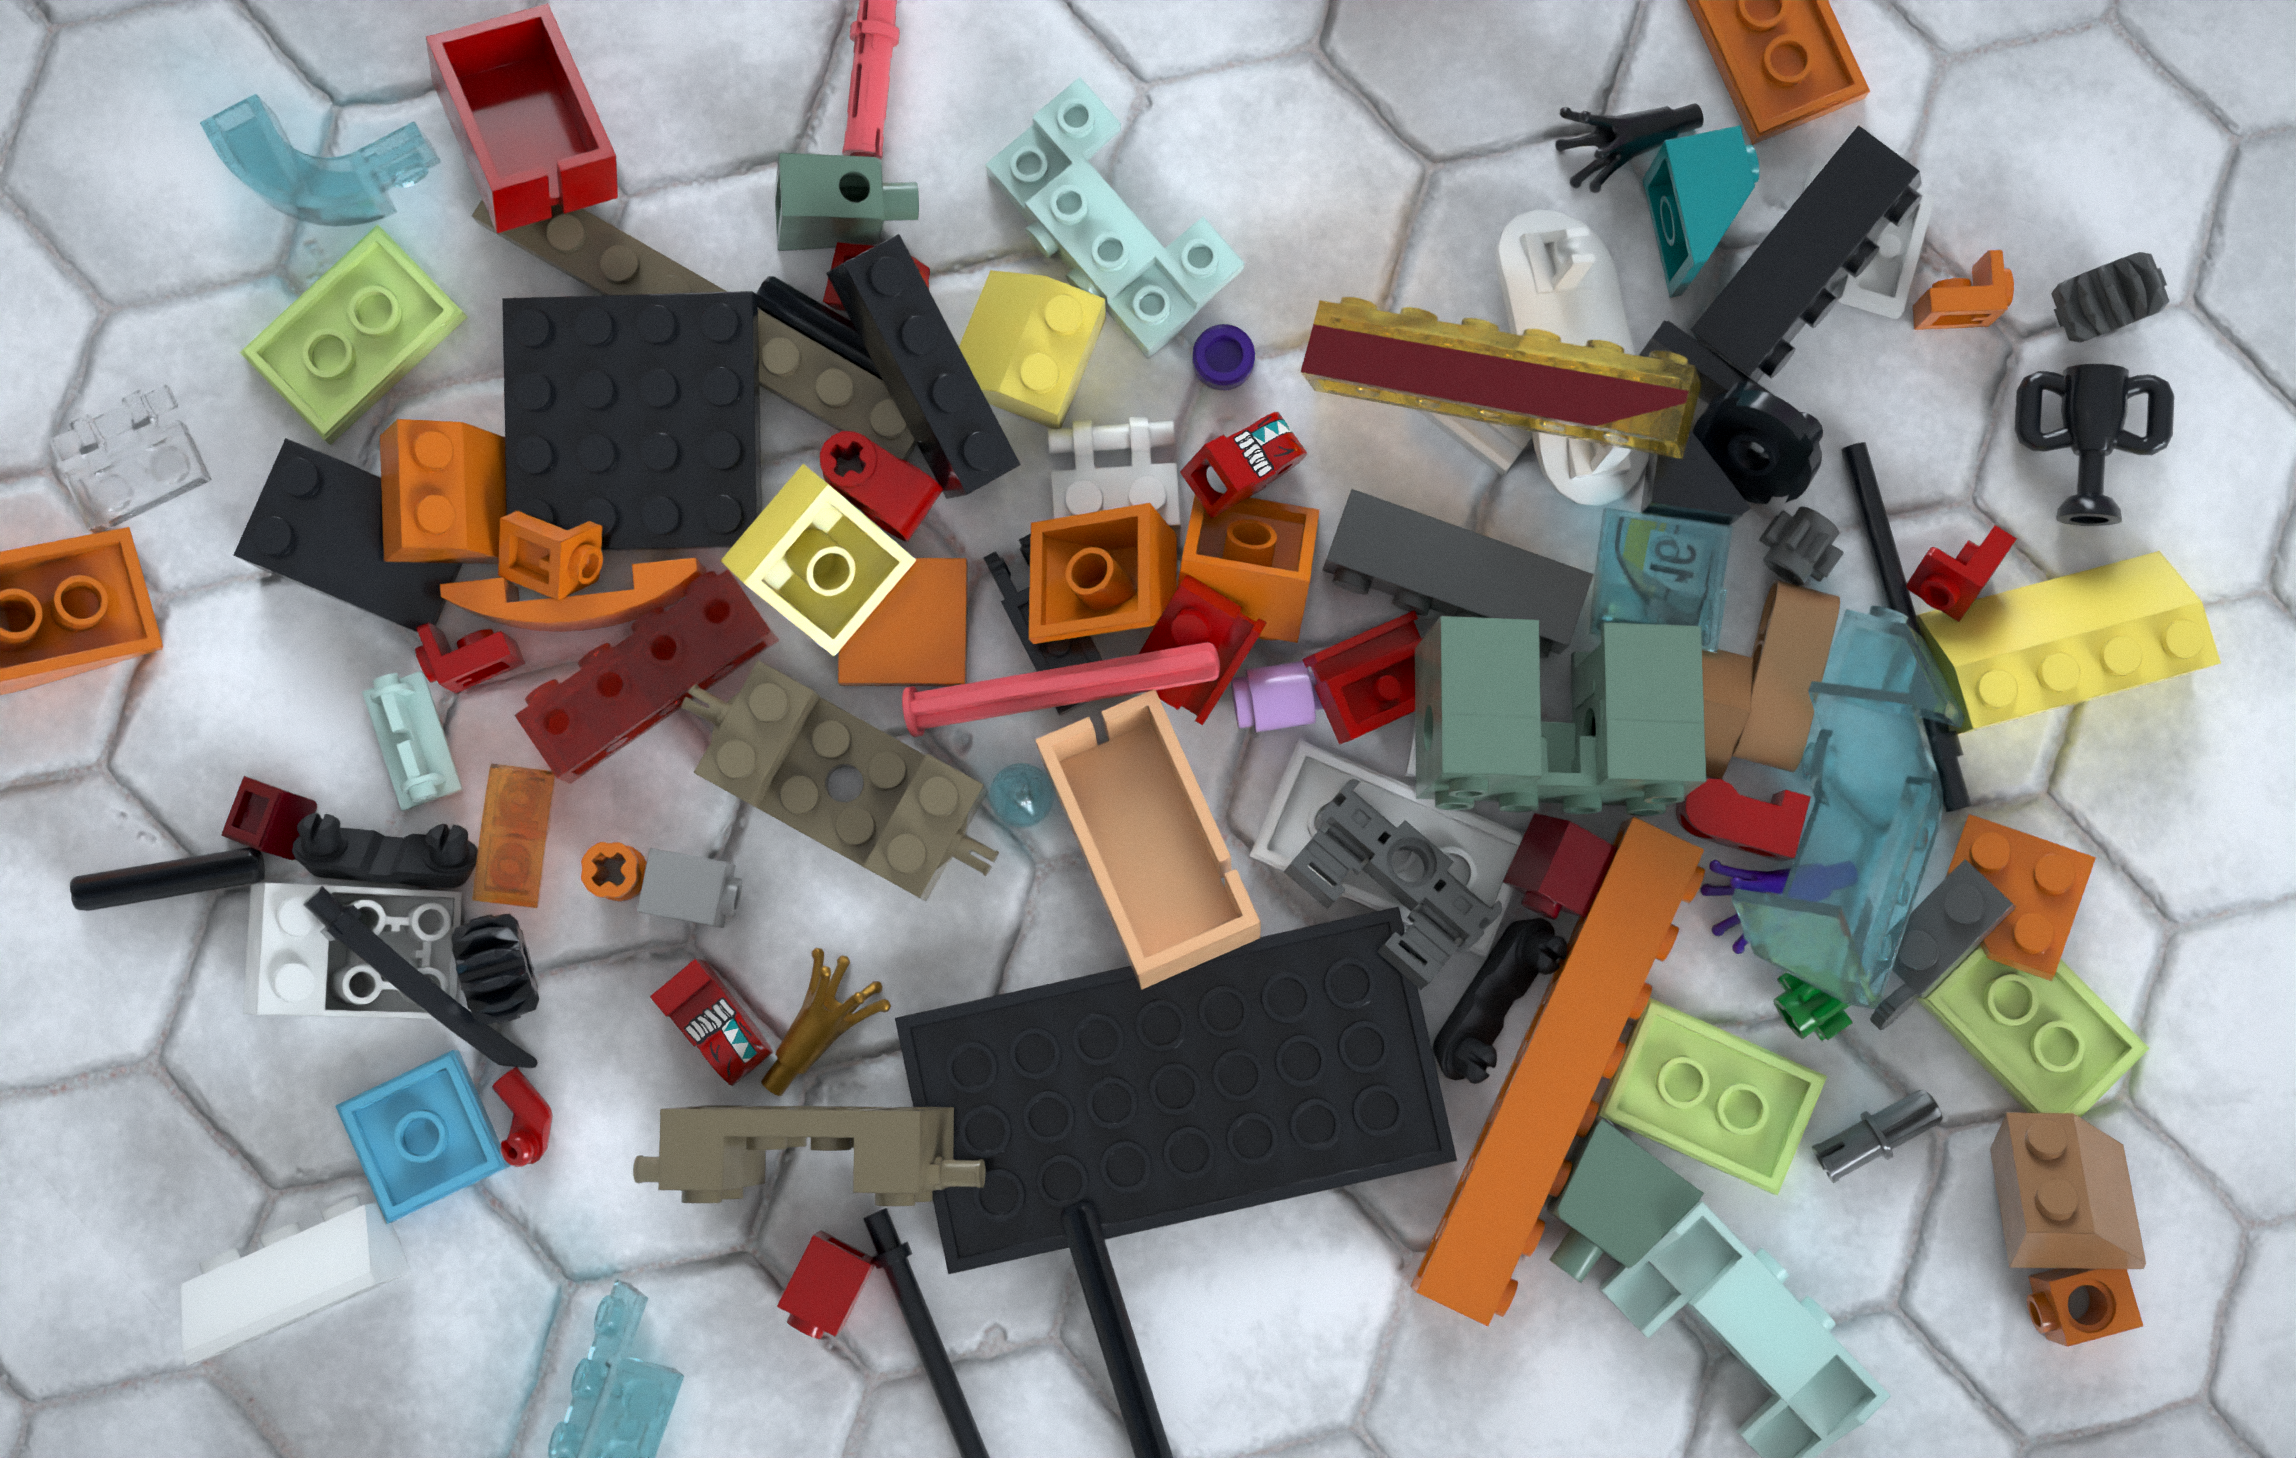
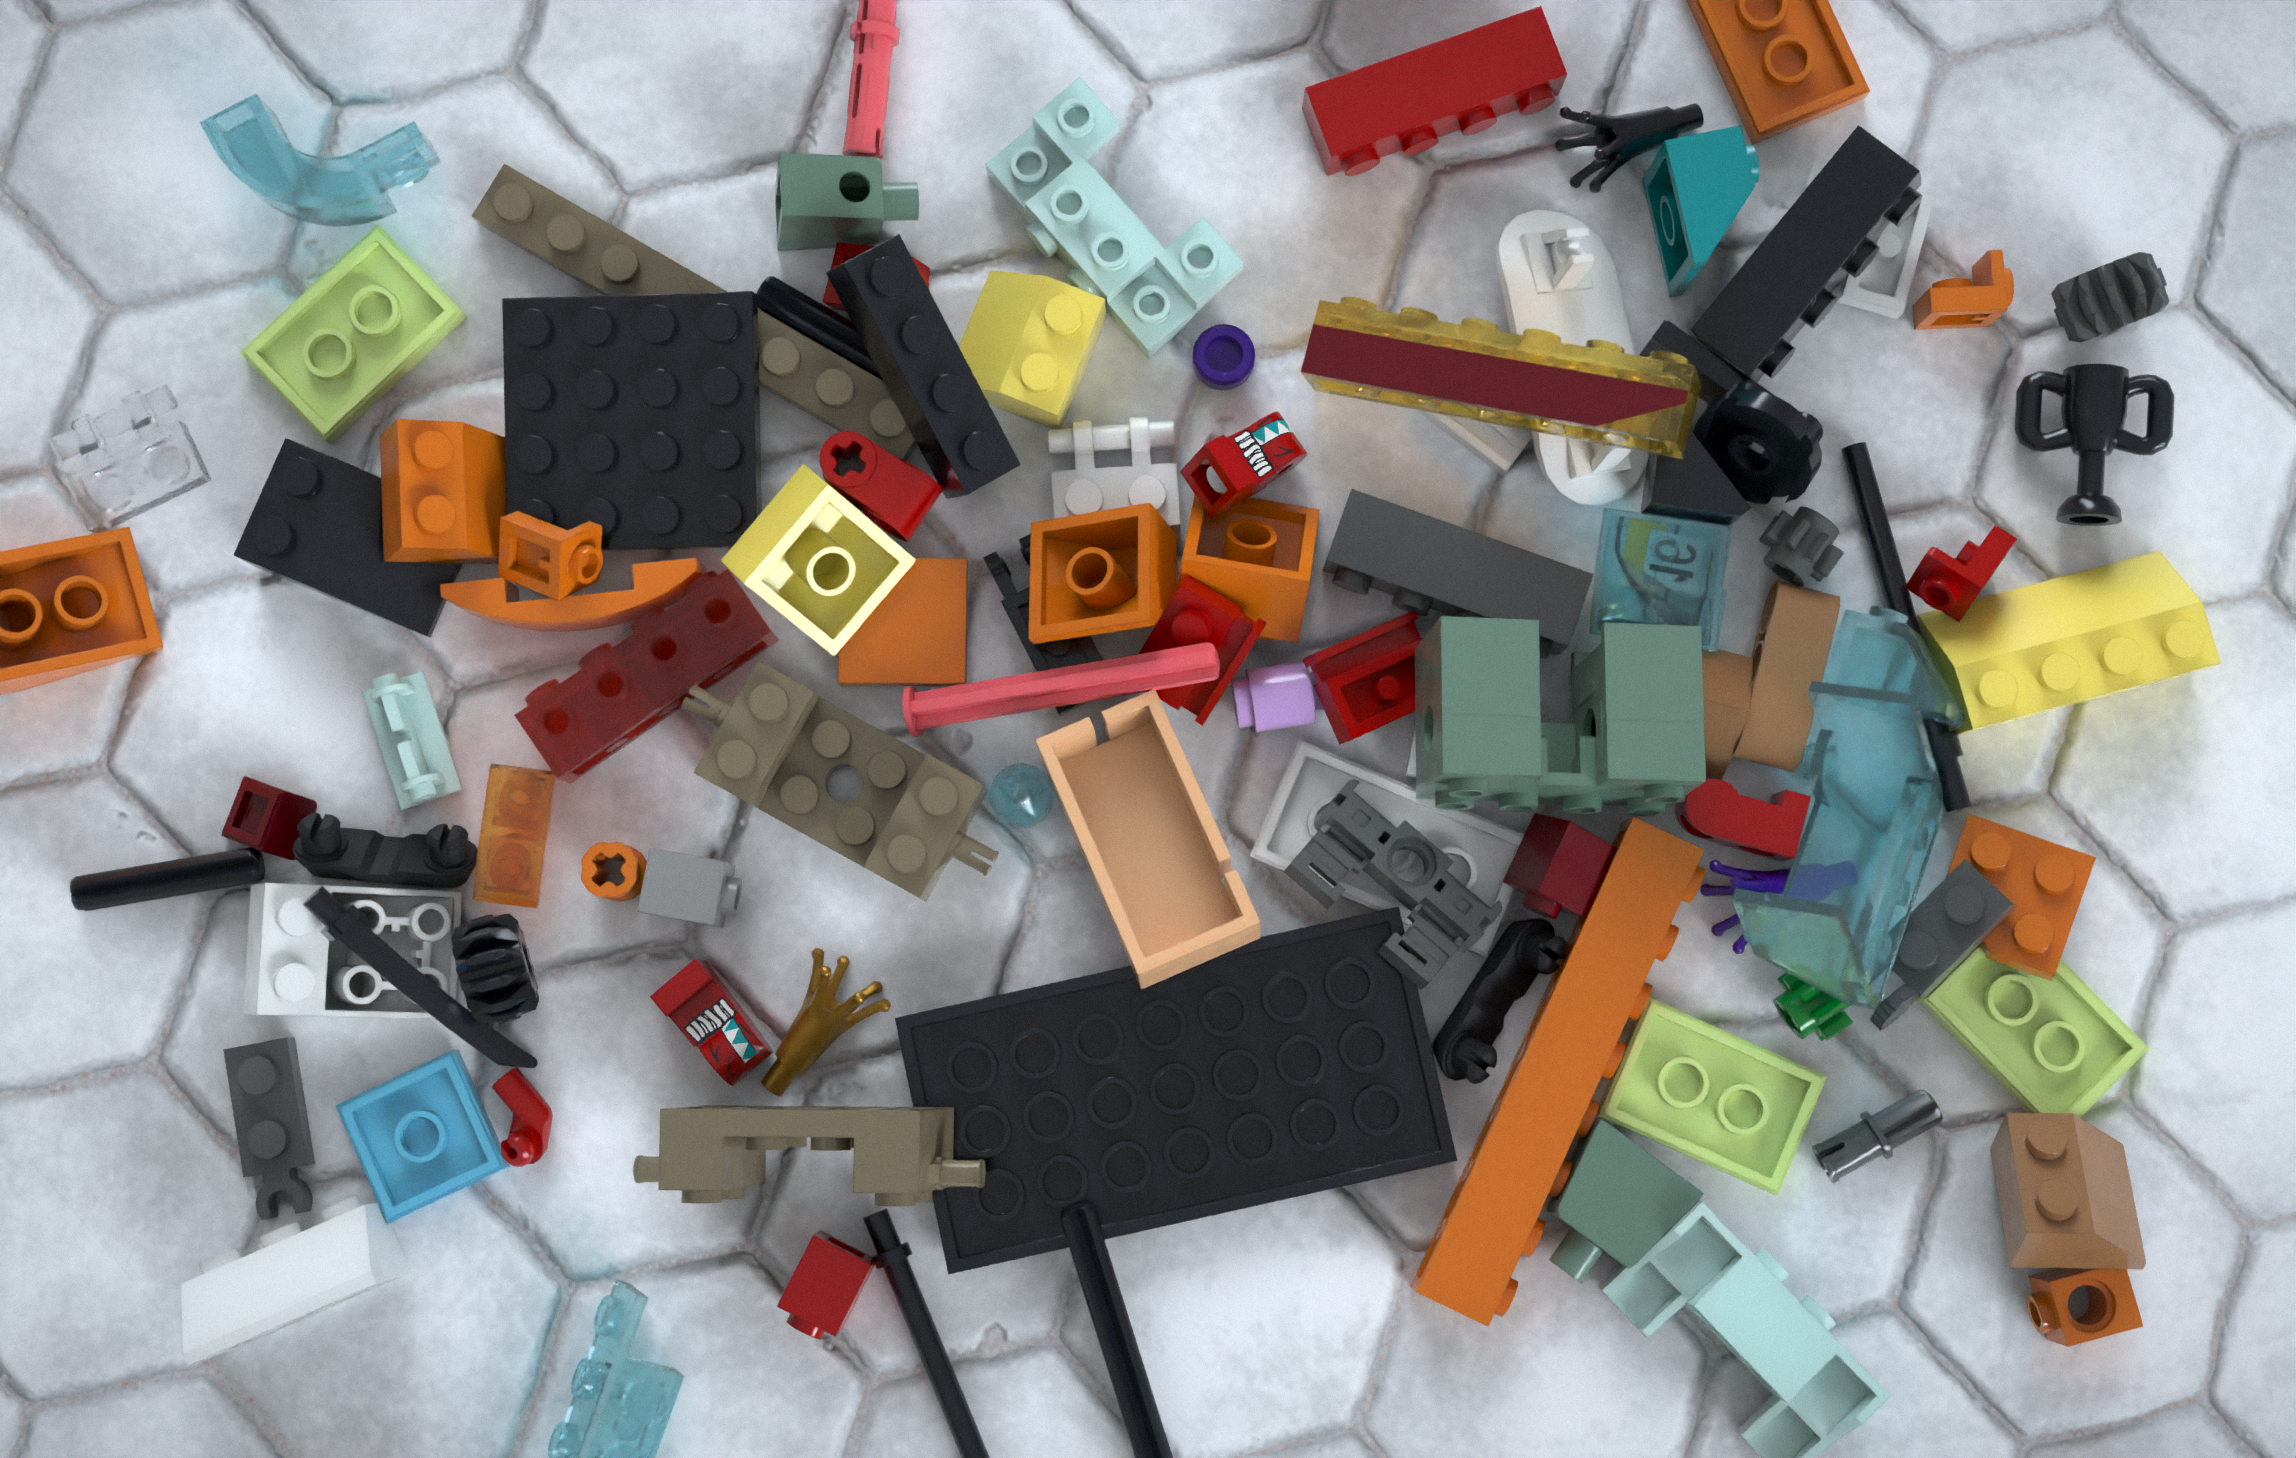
red bracket [415,622,526,694] -> none
red piece [426,3,618,234] -> none
none -> dark grey plate [223,1037,315,1220]
none -> red brick [1302,6,1568,176]

